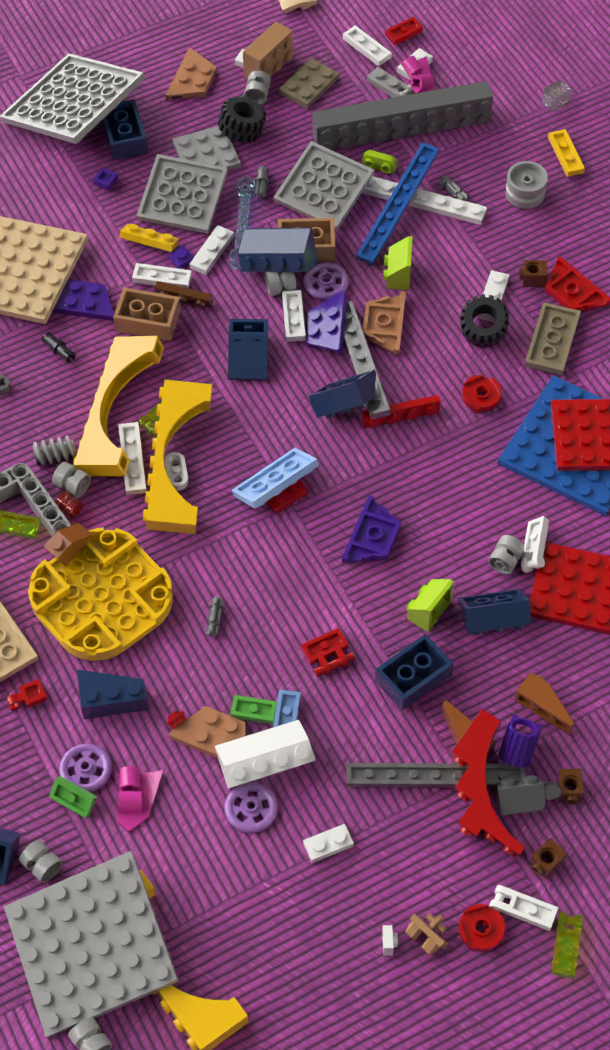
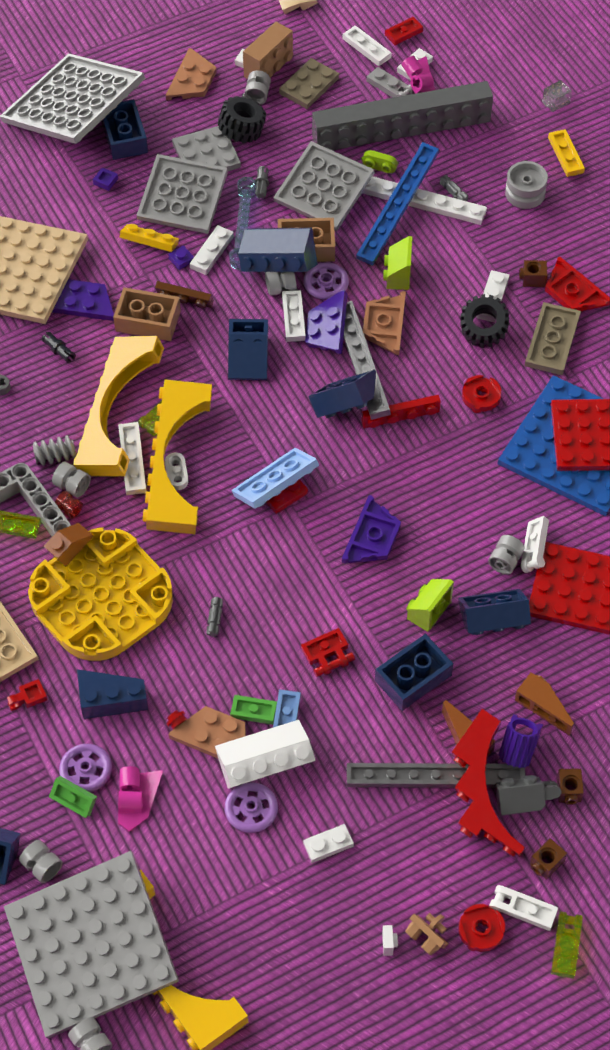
white plate [132,263,192,288] -> none

